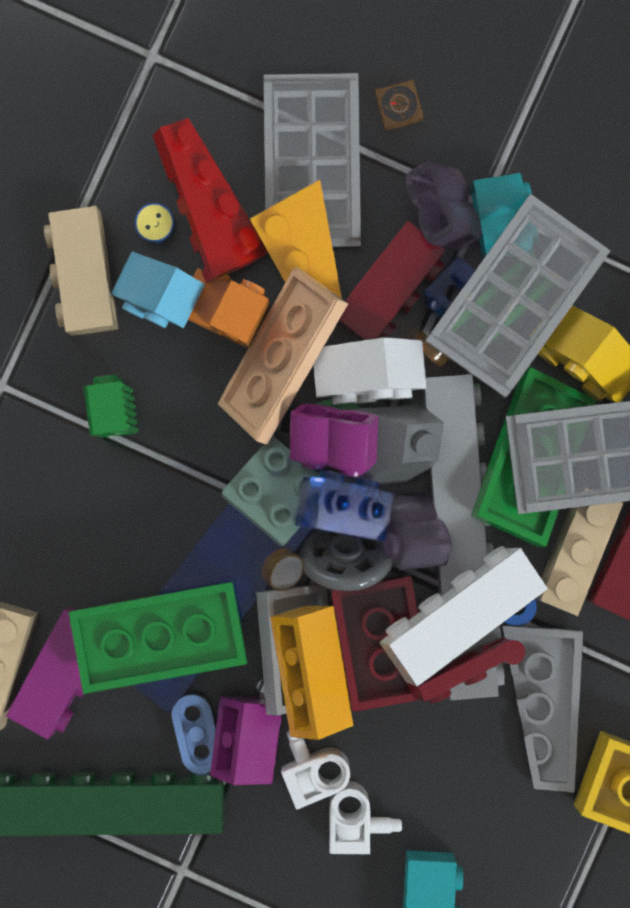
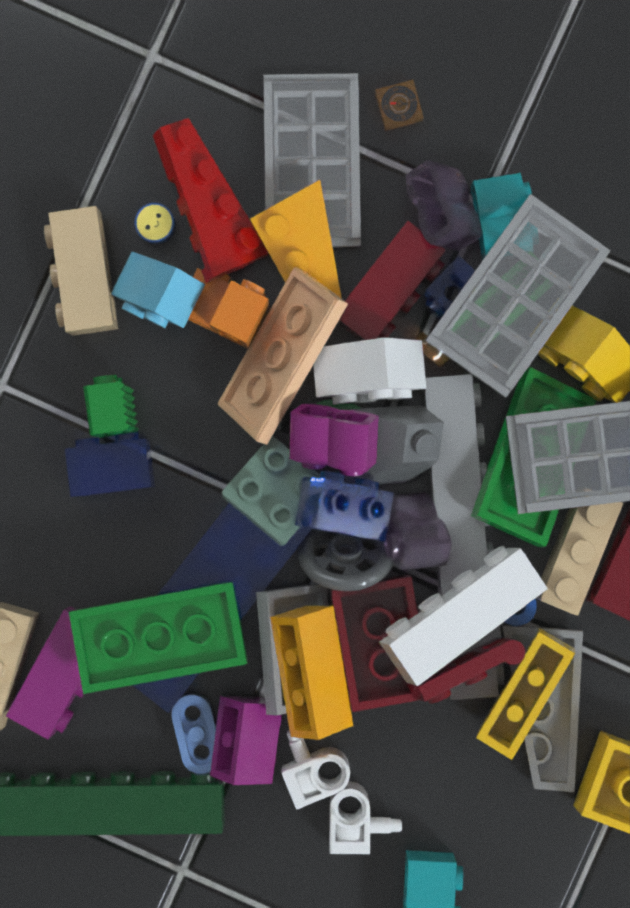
tile [262,548,304,591] -> none
none -> clear blue piece [65,433,155,497]
none -> yellow brick [476,628,575,760]

